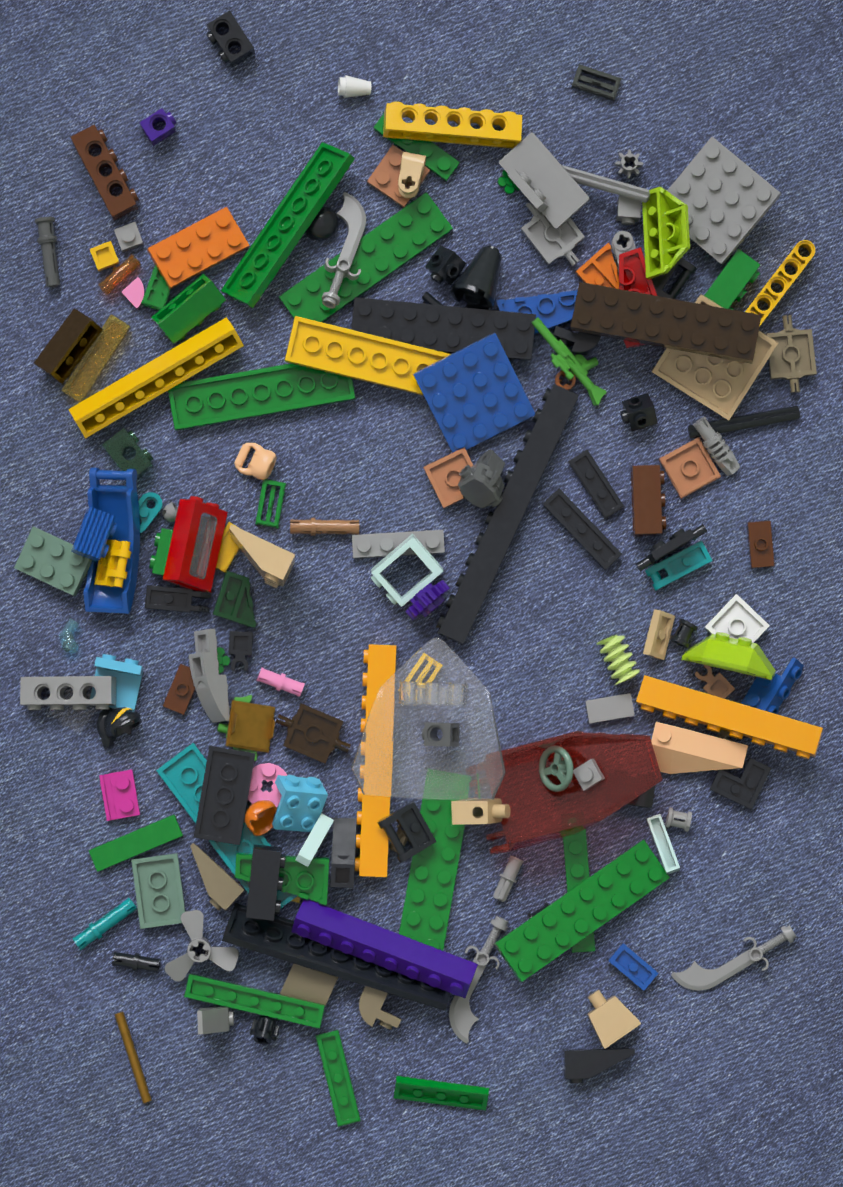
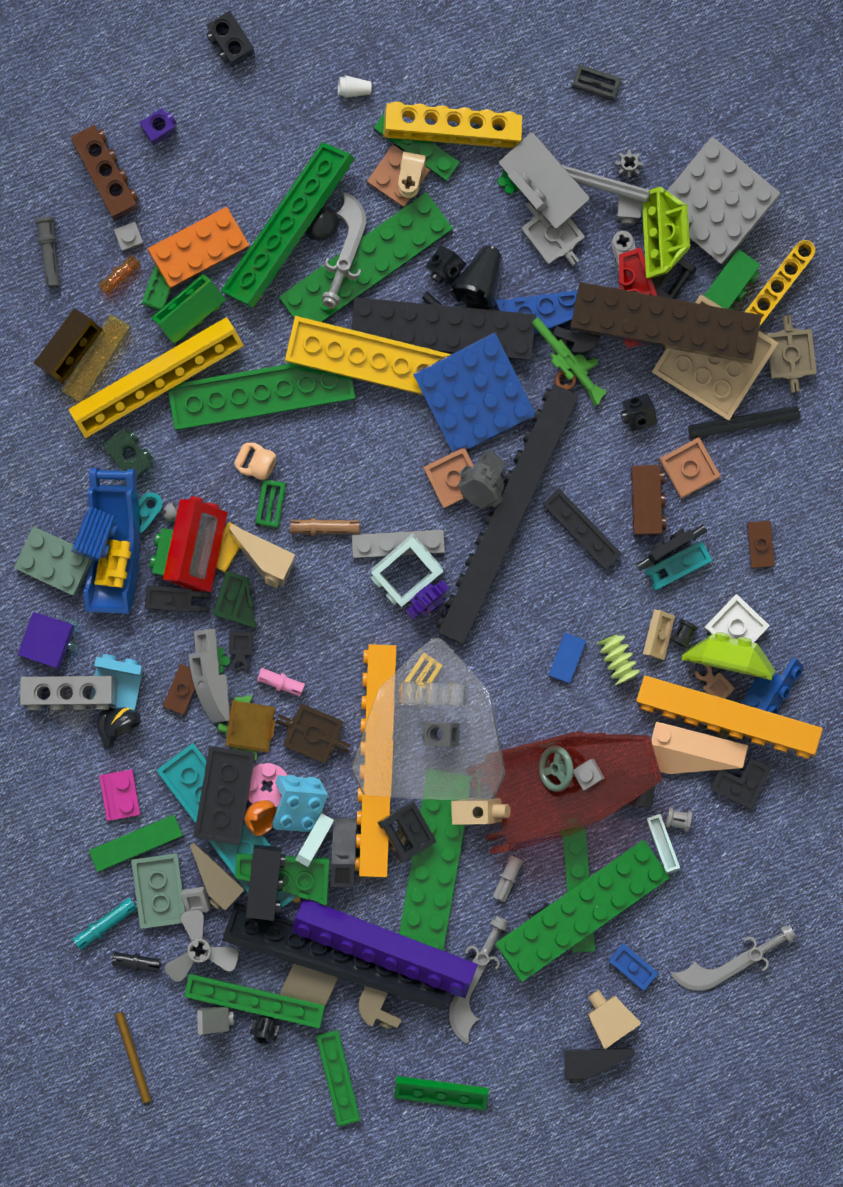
yellow plate [90,241,119,272] -> none
bright pink tile [122,277,144,310] -> none
black tile [568,450,625,519] -> none
orange wing [575,243,619,289] -> none
light grey tile [585,693,635,724] -> none
light grey hinge [693,417,740,476] -> none
none -> dark purple tile [18,612,75,669]
none -> light grey plate [181,887,211,912]
none -> blue tile [548,633,586,684]

